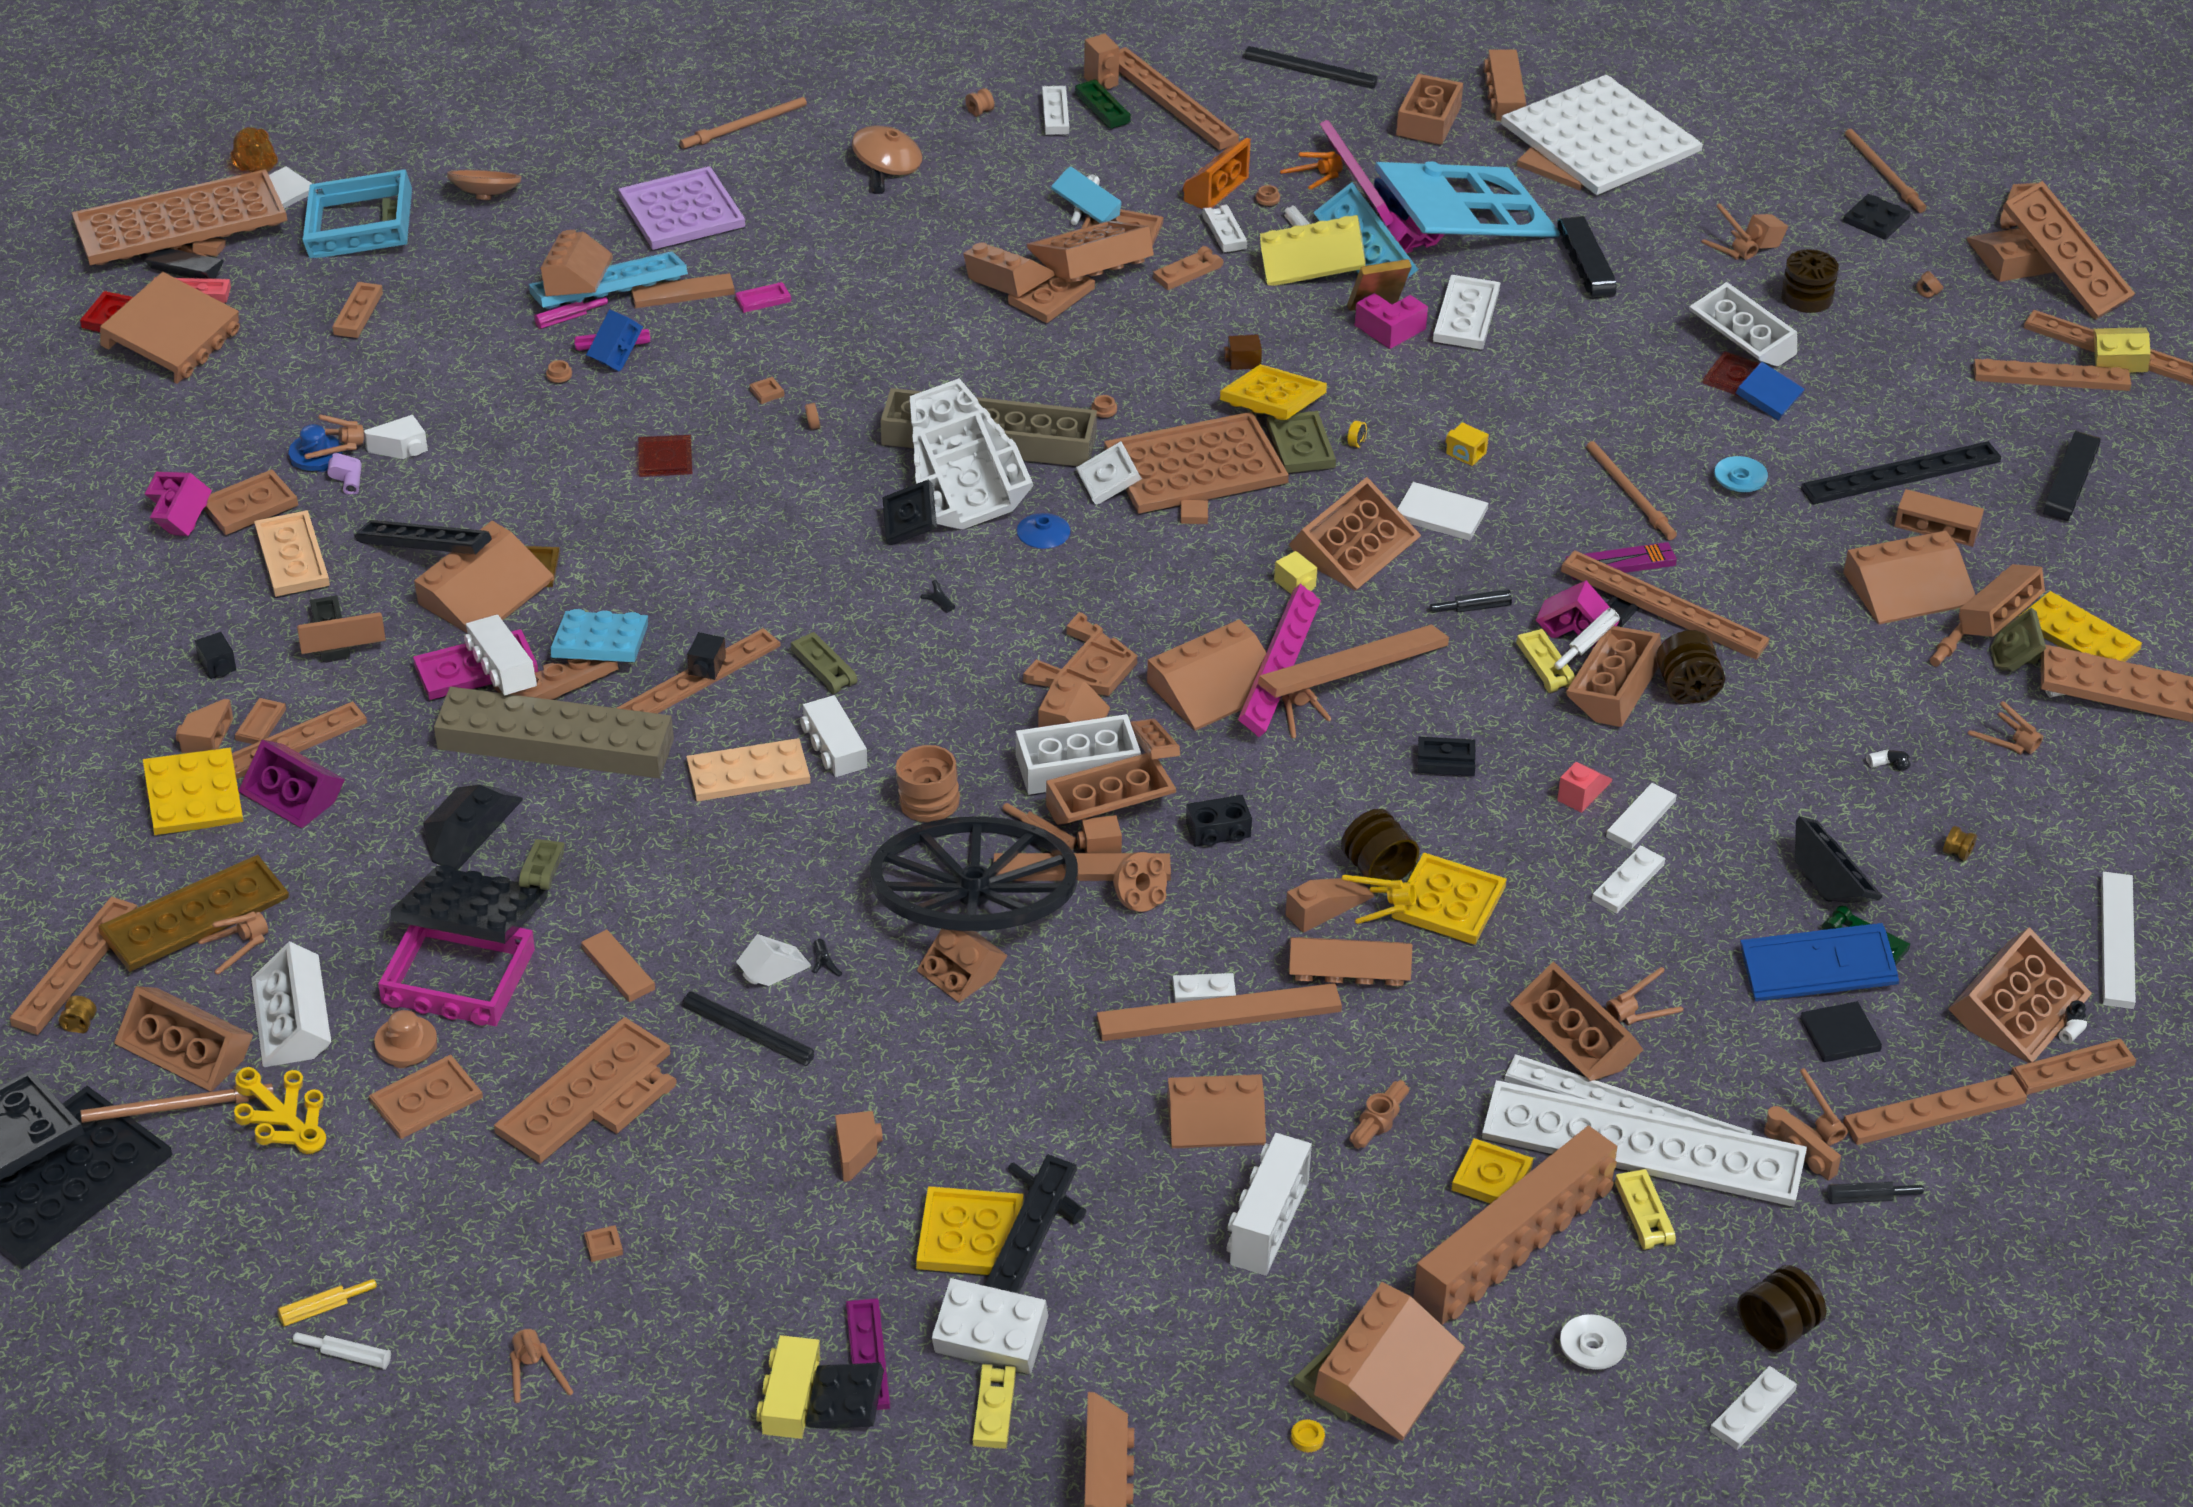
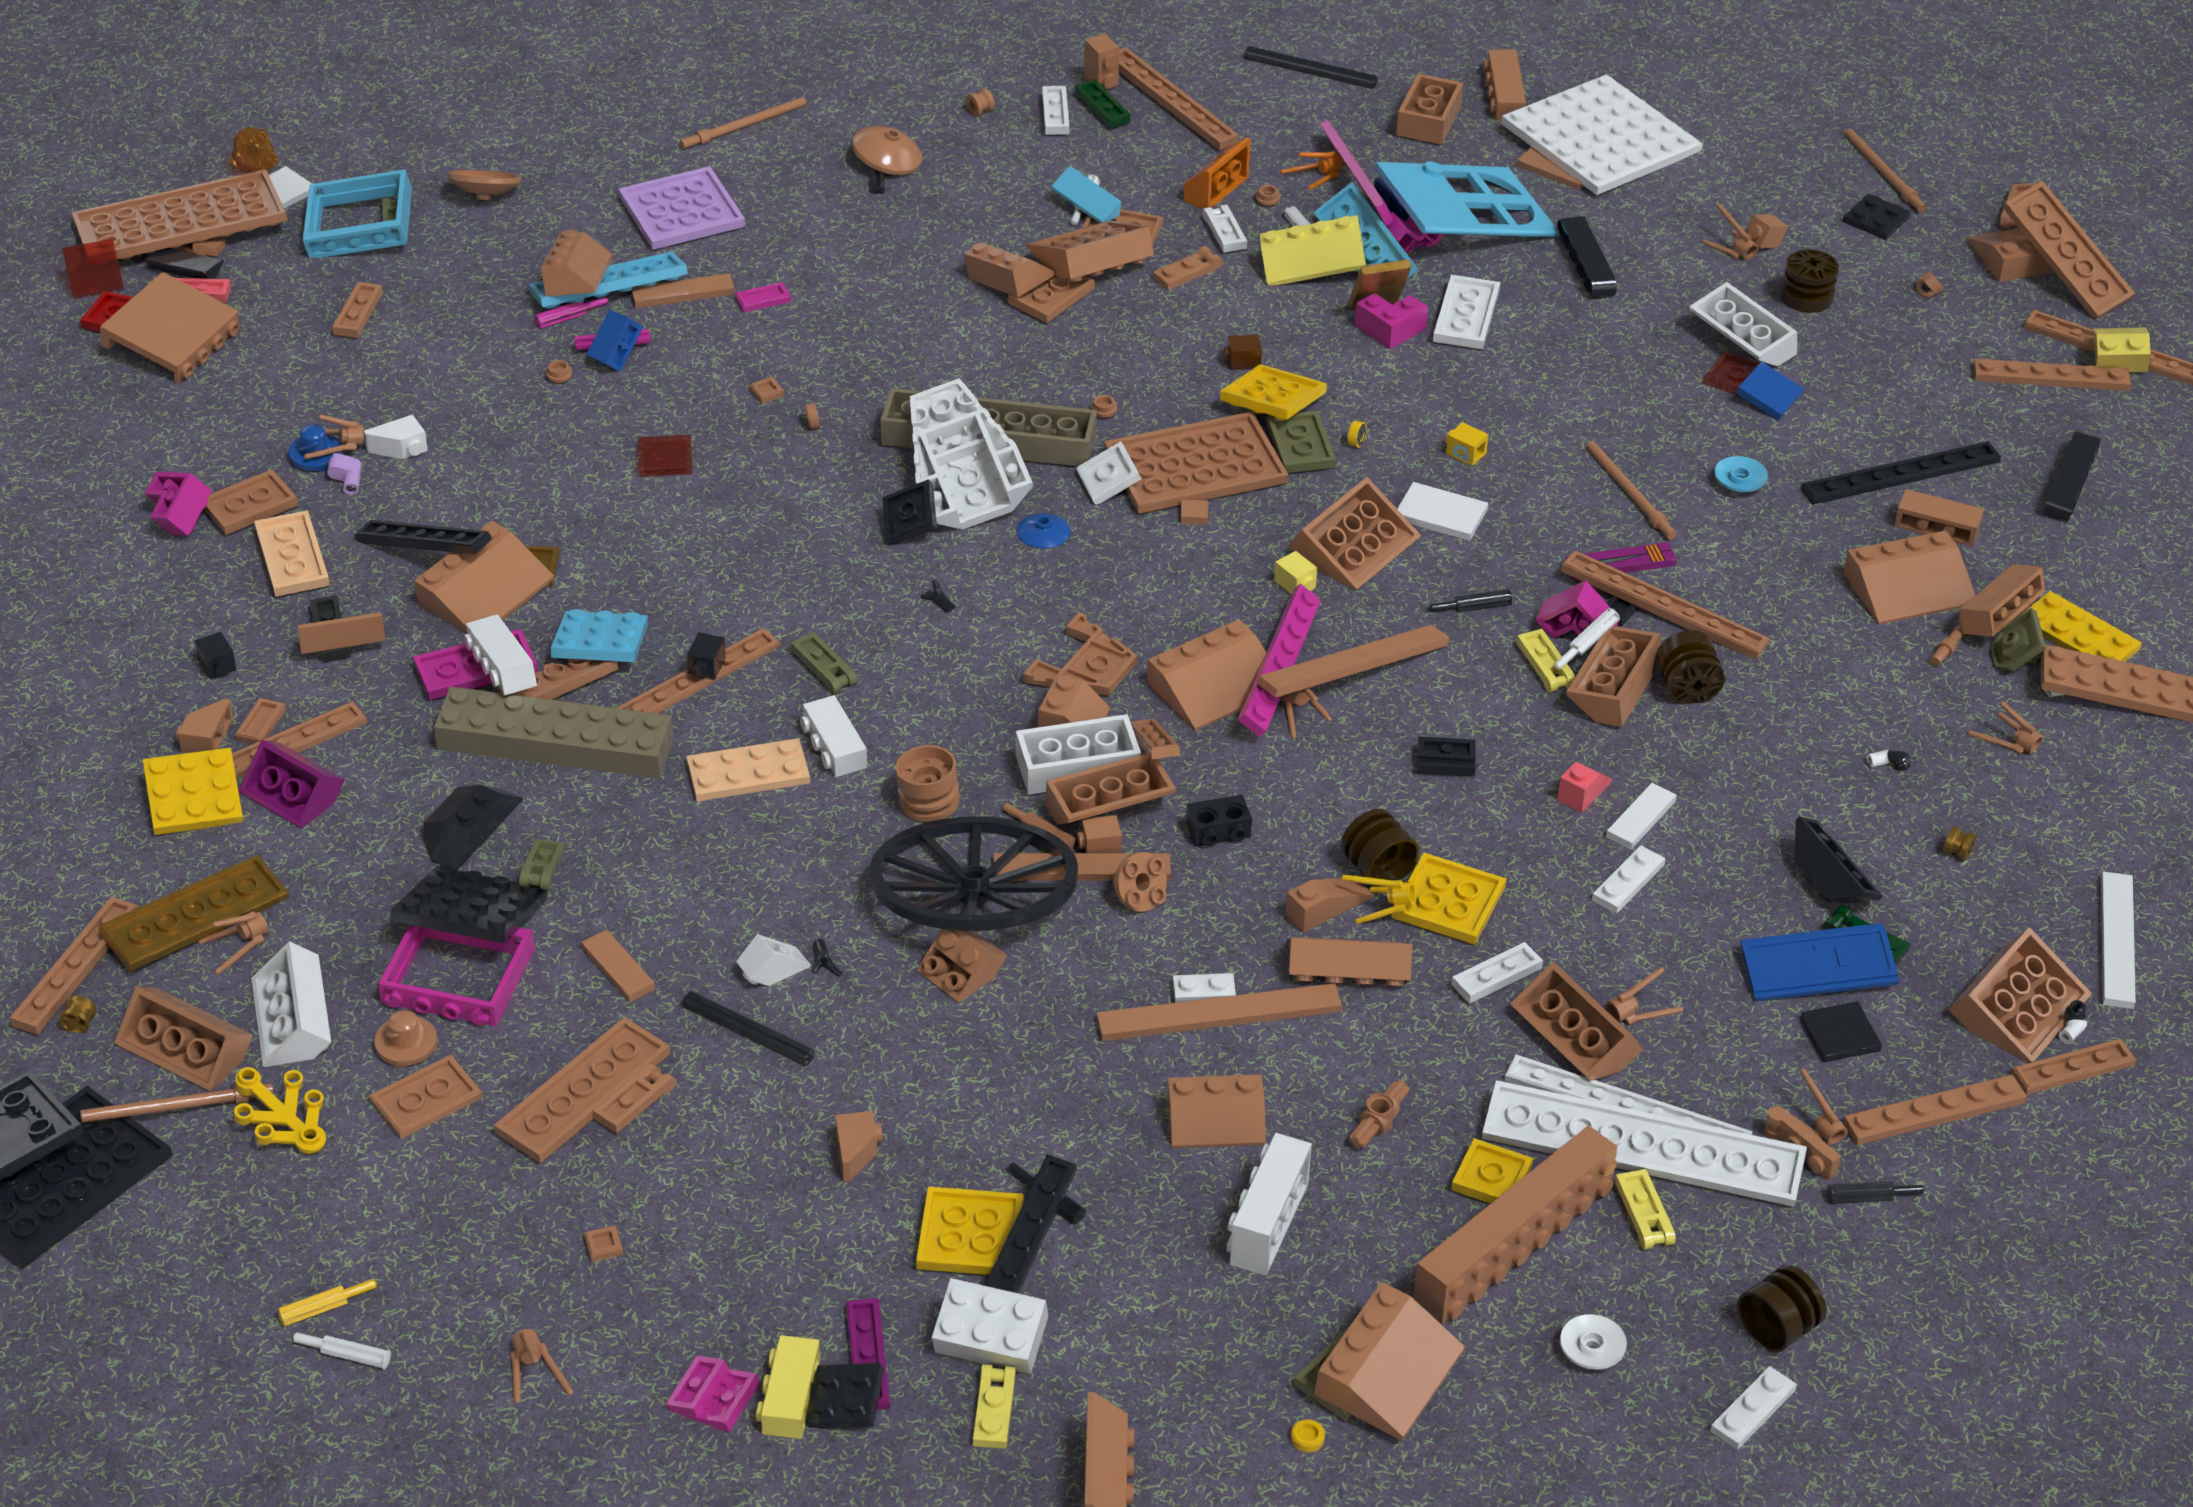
none -> clear red tile [62,239,124,298]
none -> dark pink slope [665,1355,760,1432]
none -> white plate [1451,942,1543,1004]

